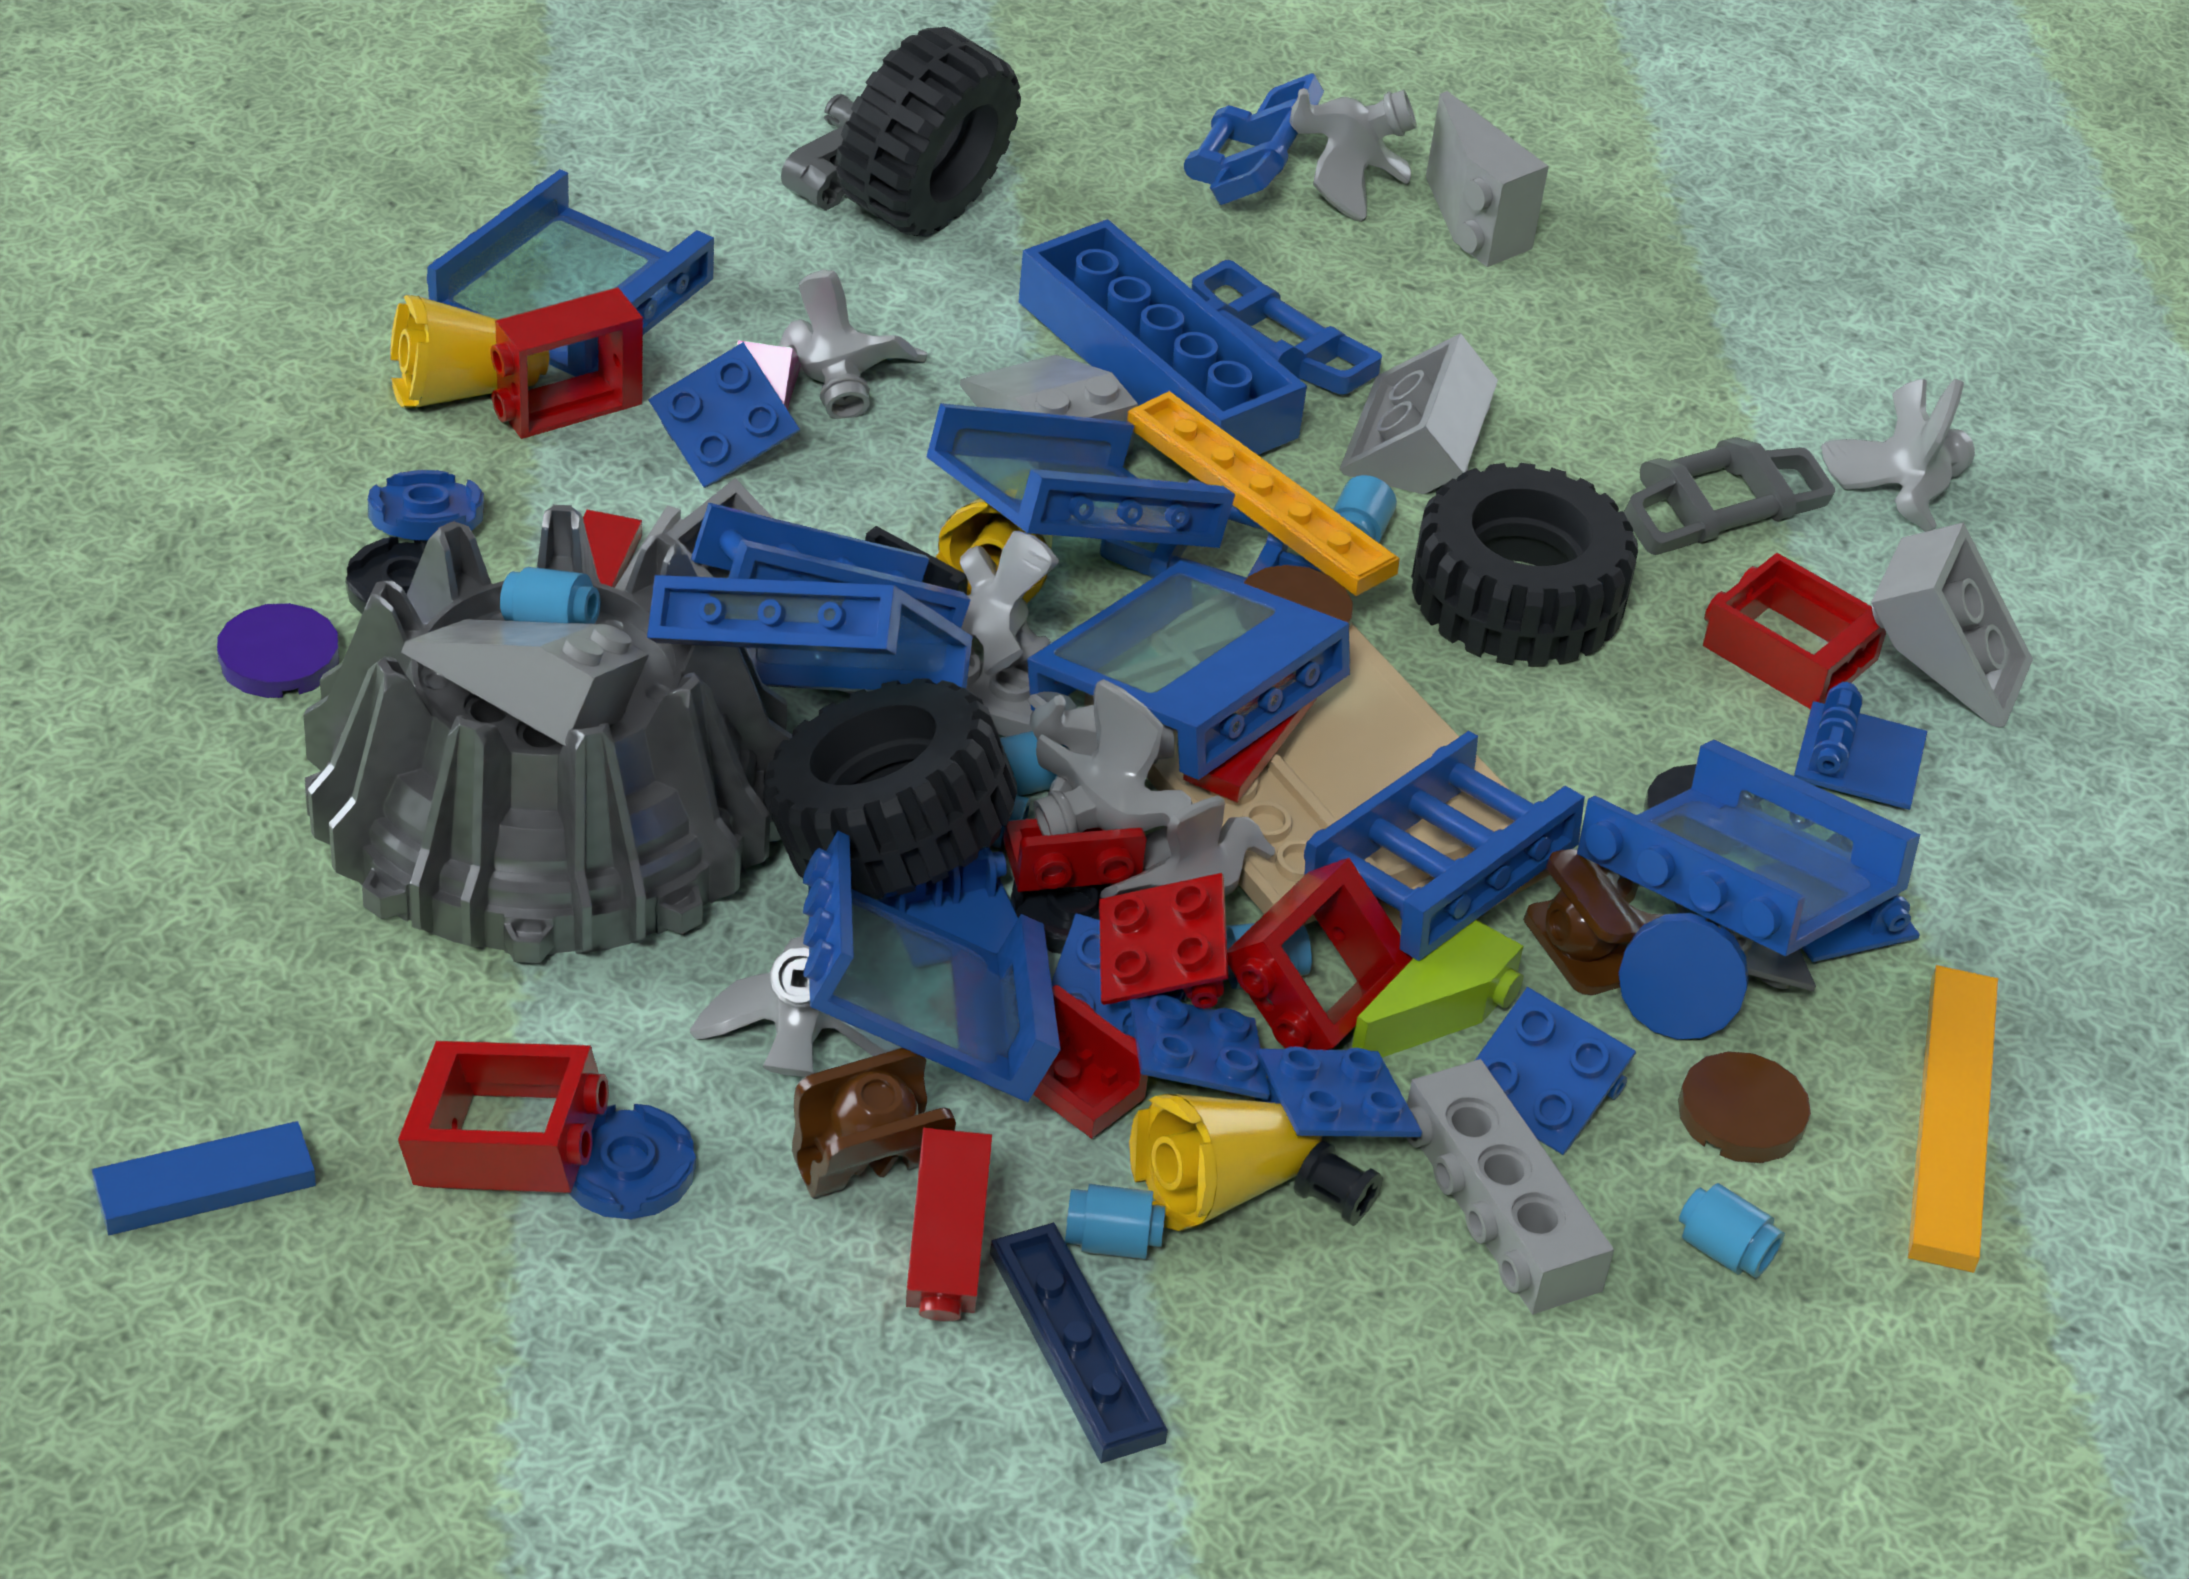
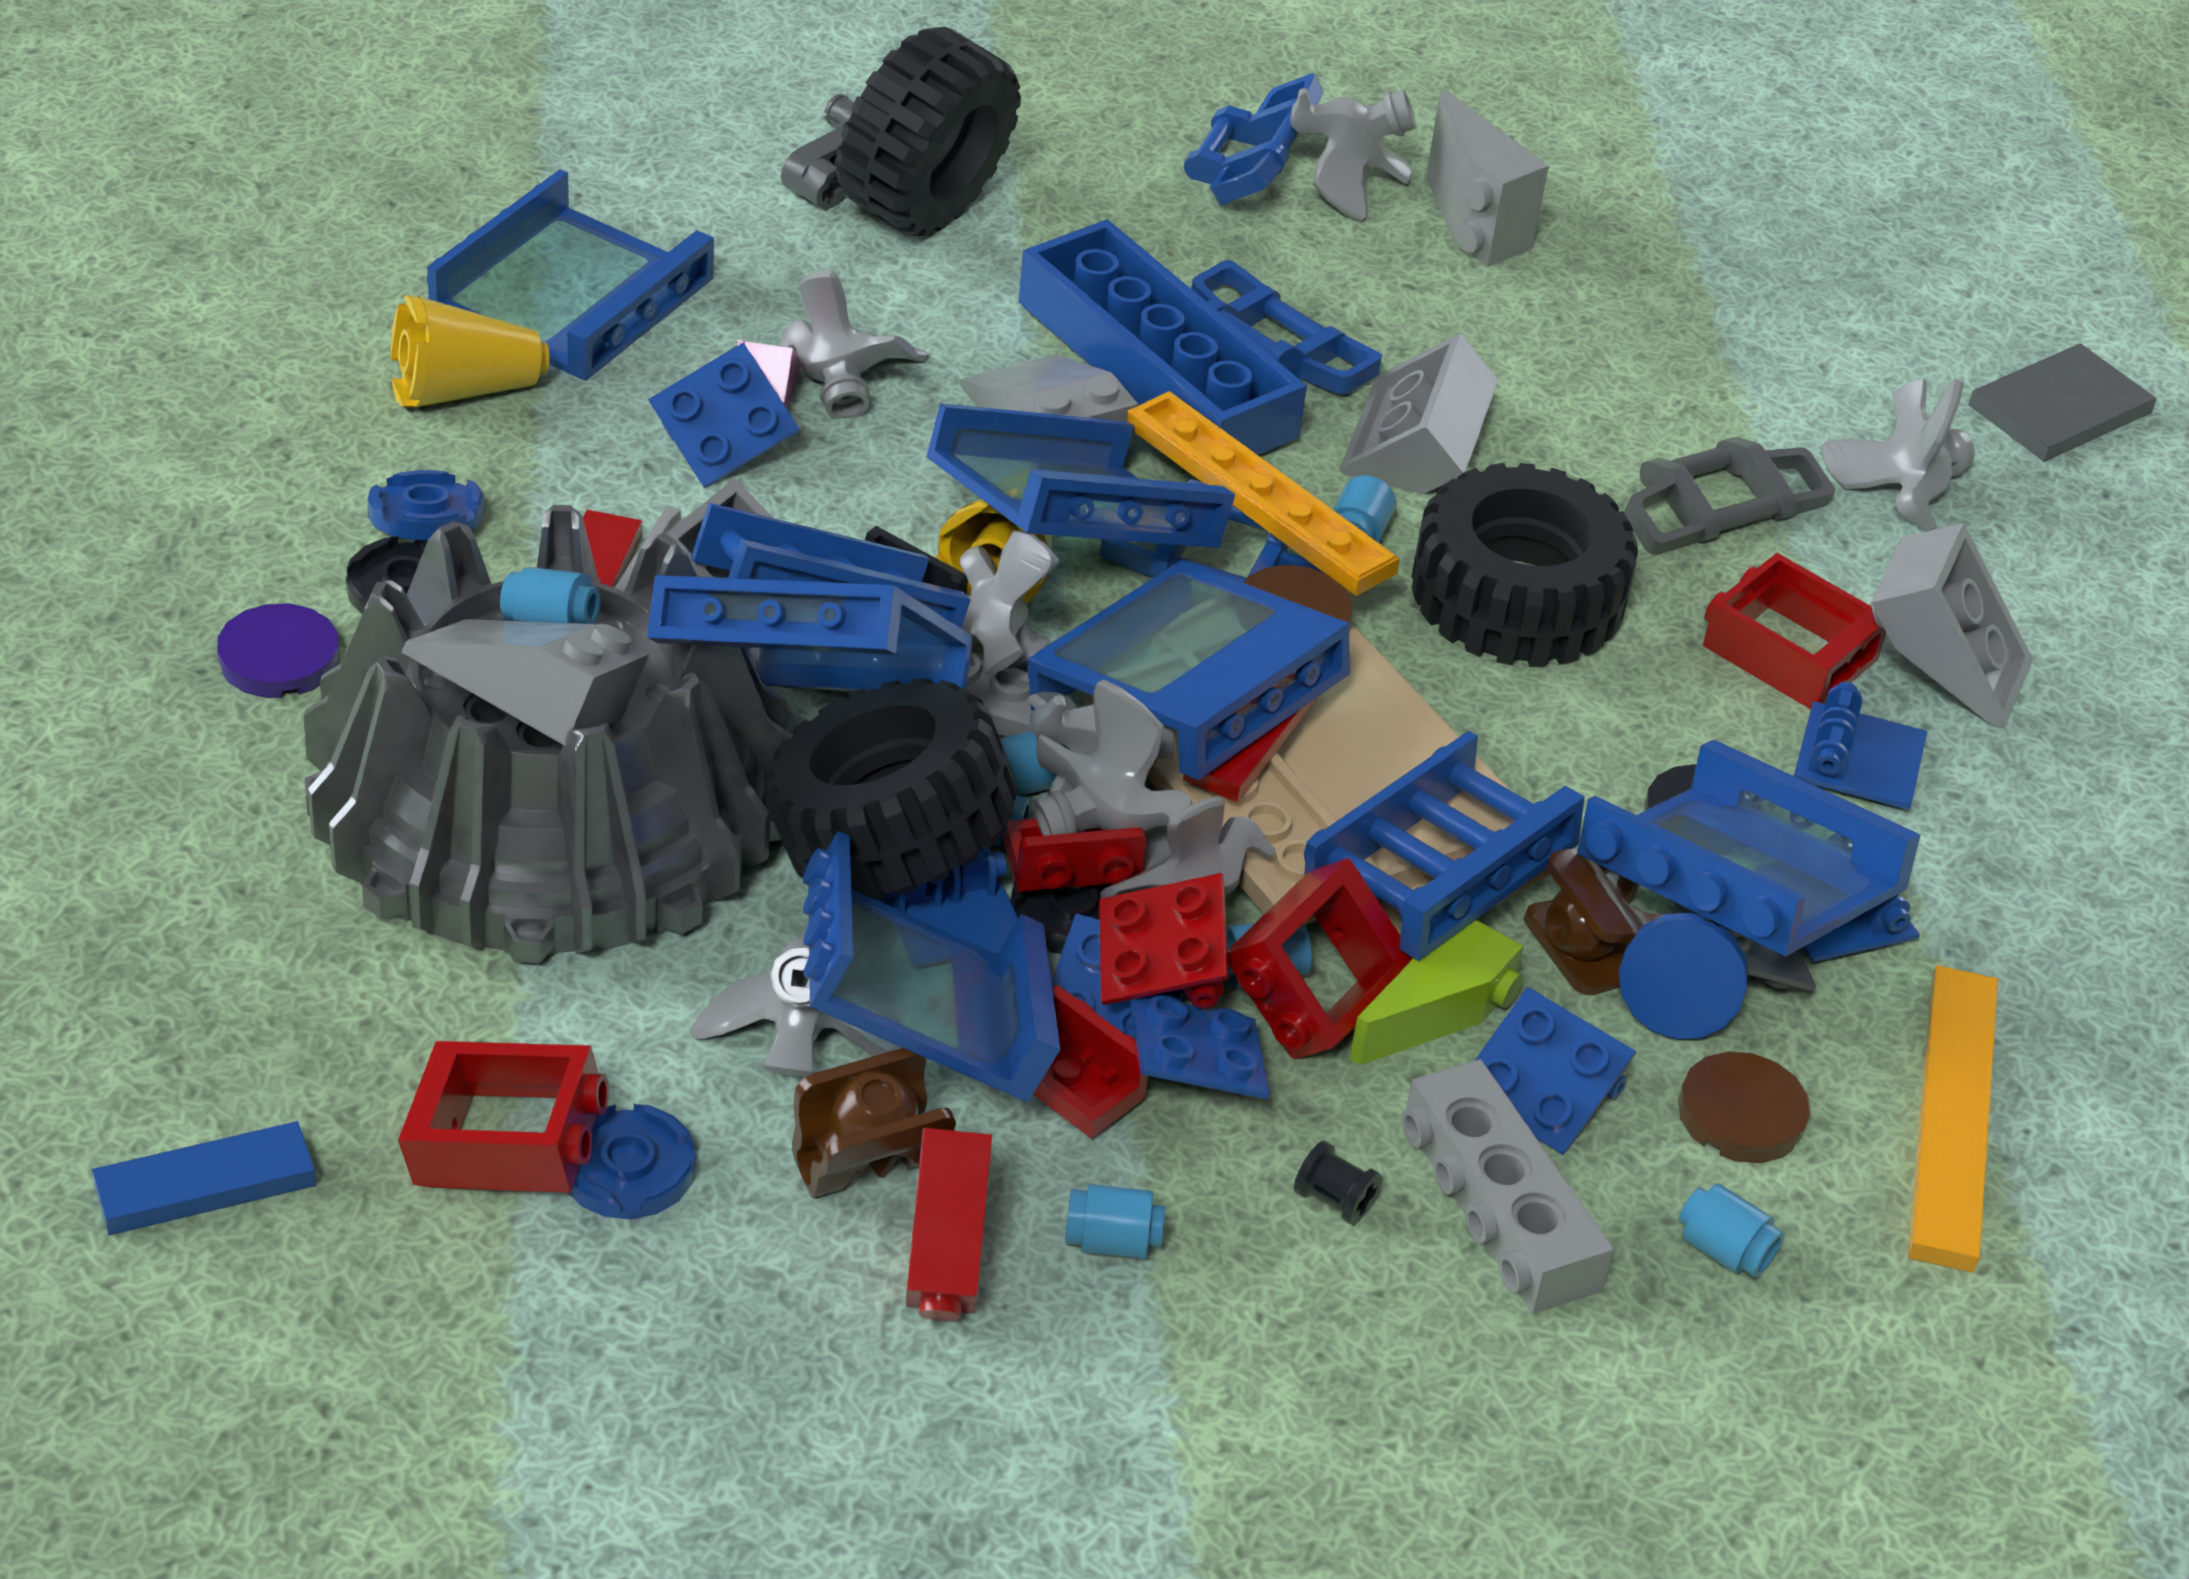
red window [490,287,643,439] -> none
dark blue tile [990,1222,1168,1464] -> none
yellow cone [1129,1094,1322,1231] -> none
blue hinge [1255,1047,1422,1137] -> none
none -> dark grey tile [1968,343,2157,462]

